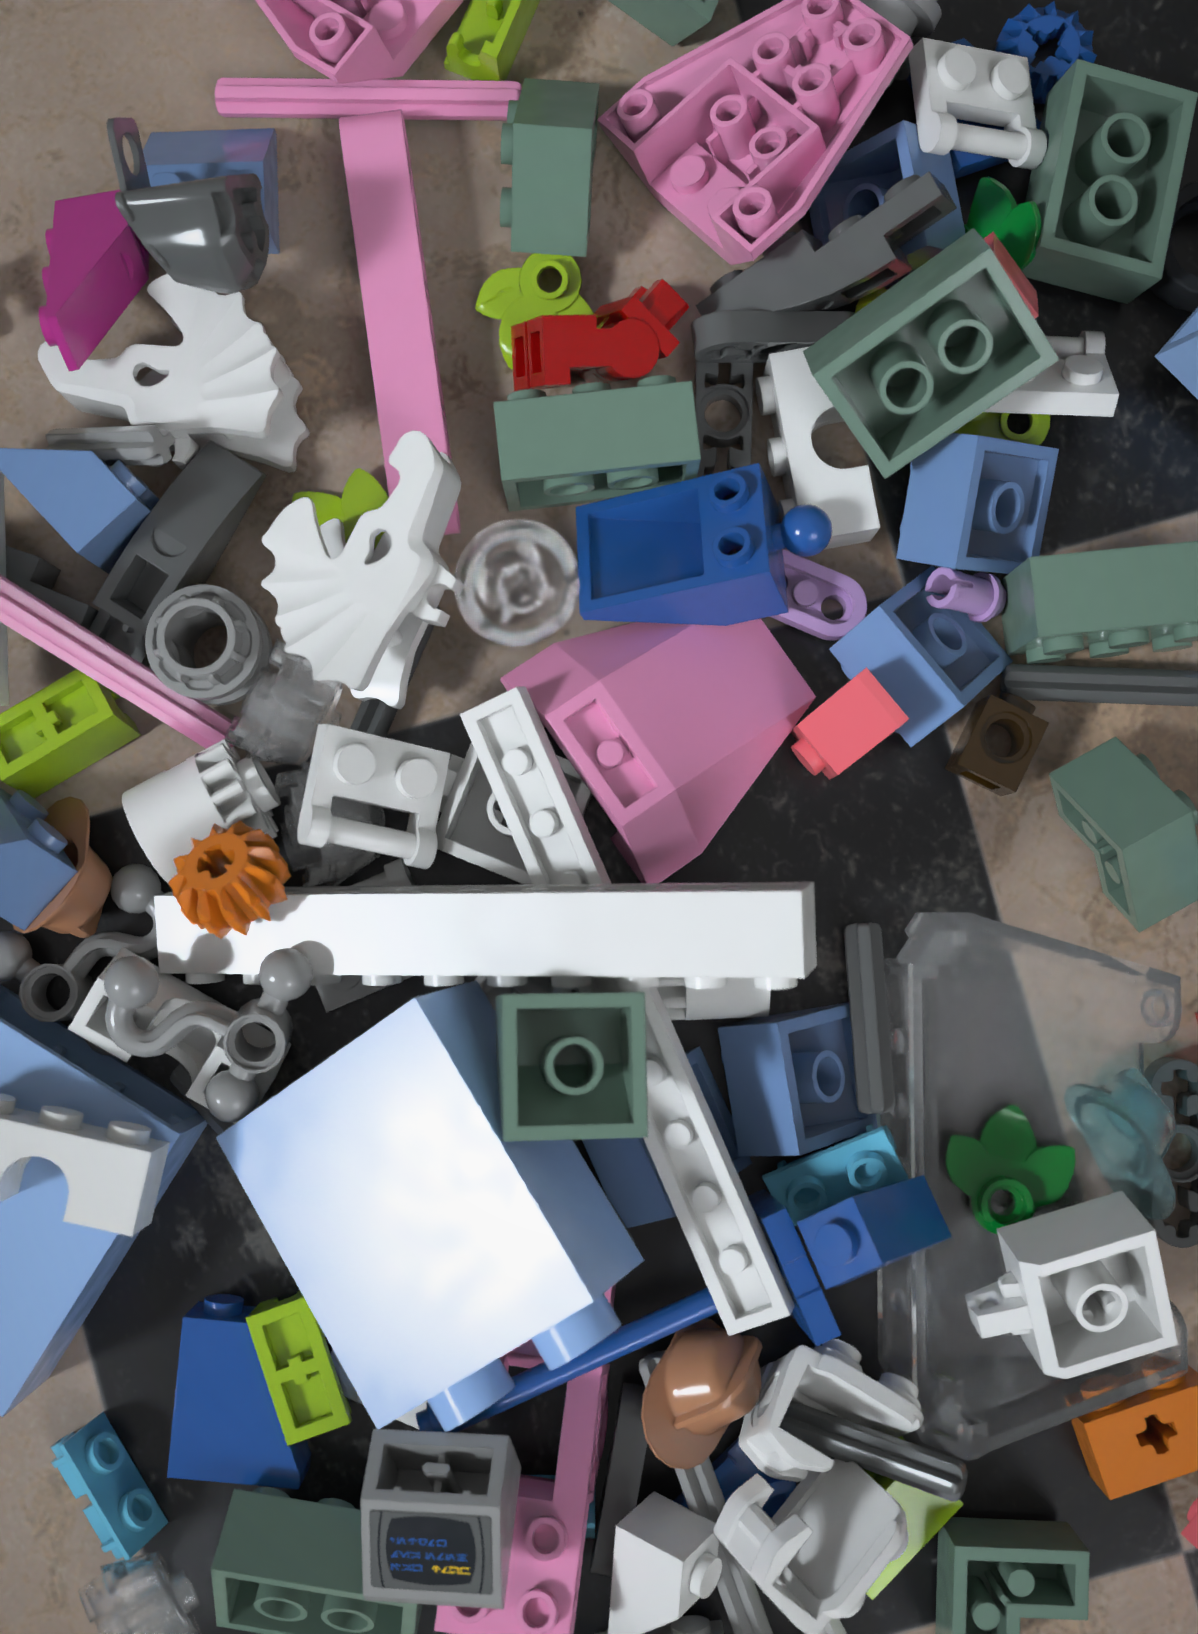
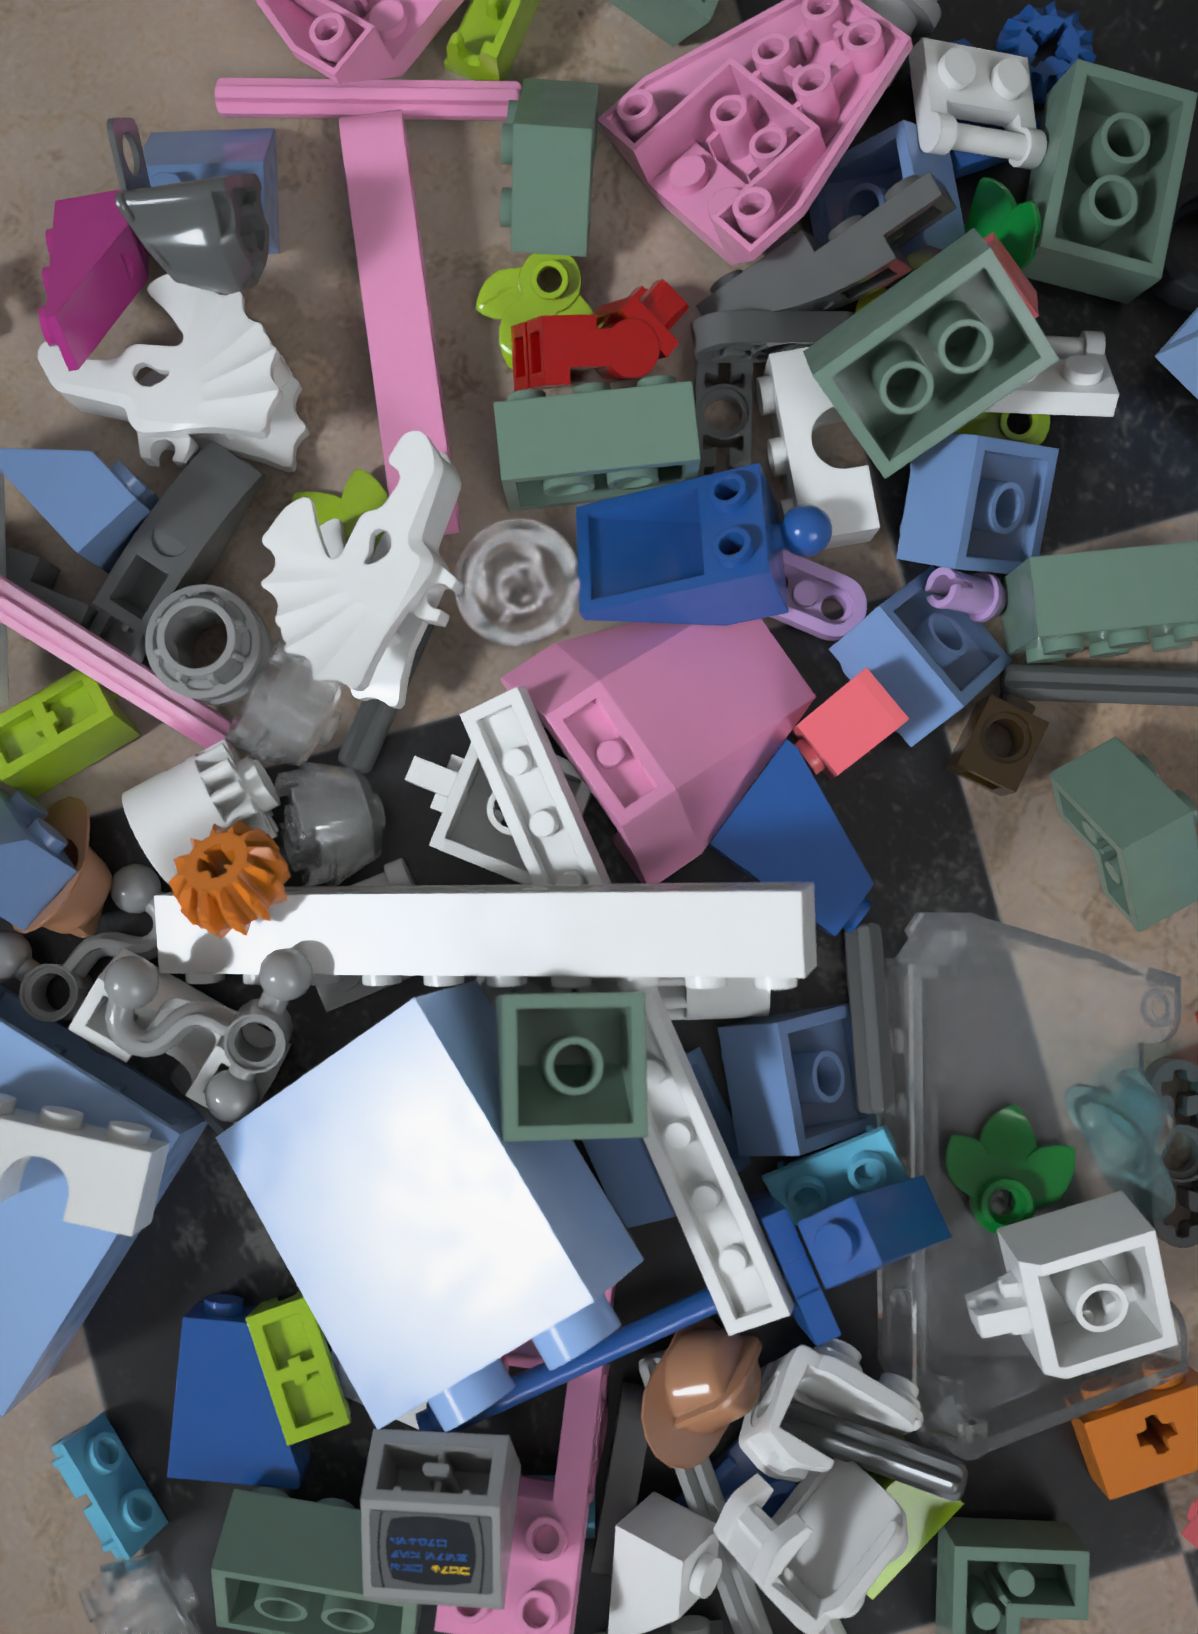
light grey axle [45,425,175,466] -> none
white plate [297,724,450,869] -> none
none -> blue slope [707,739,874,936]

